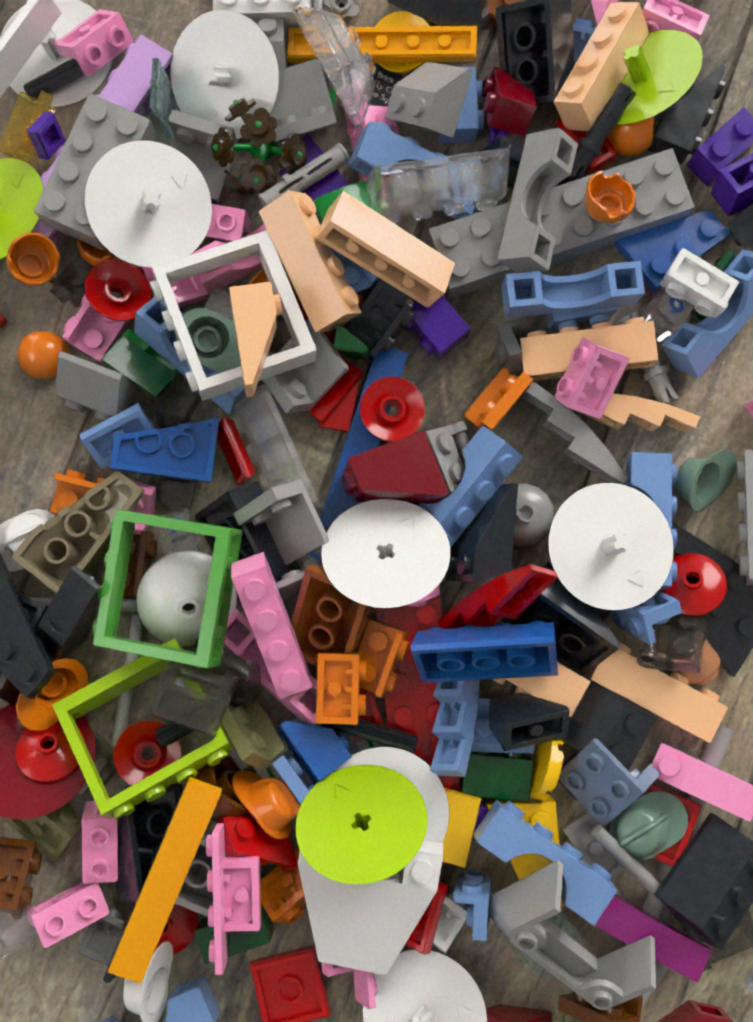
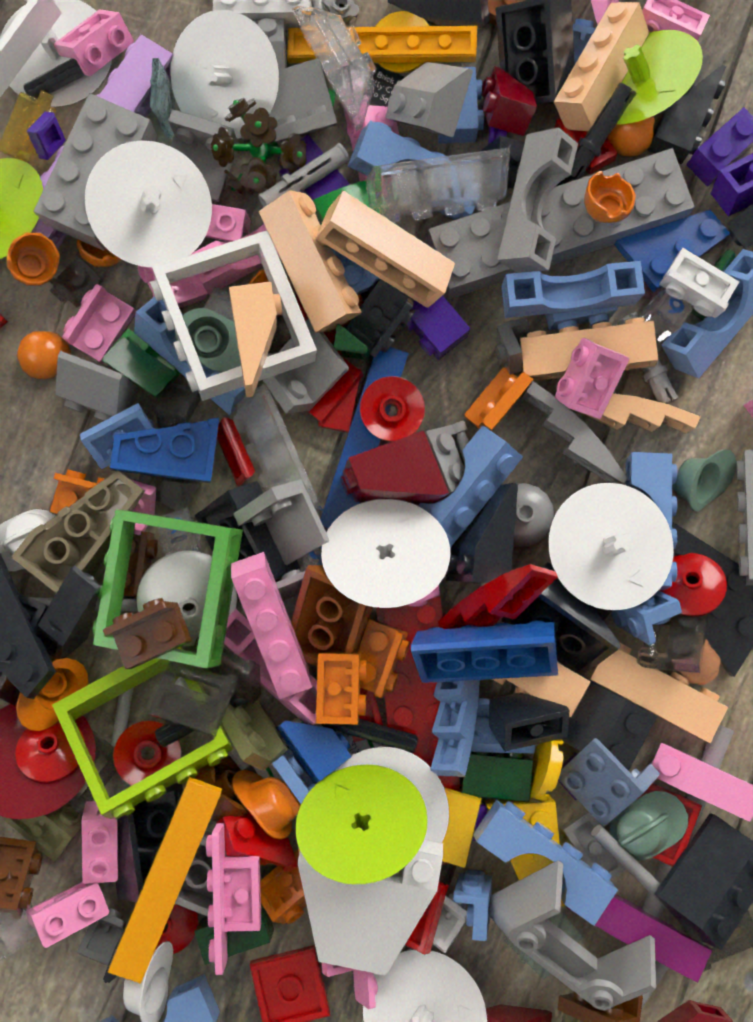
red dish [84,259,151,321] -> none
none -> reddish brown bracket [103,598,192,669]

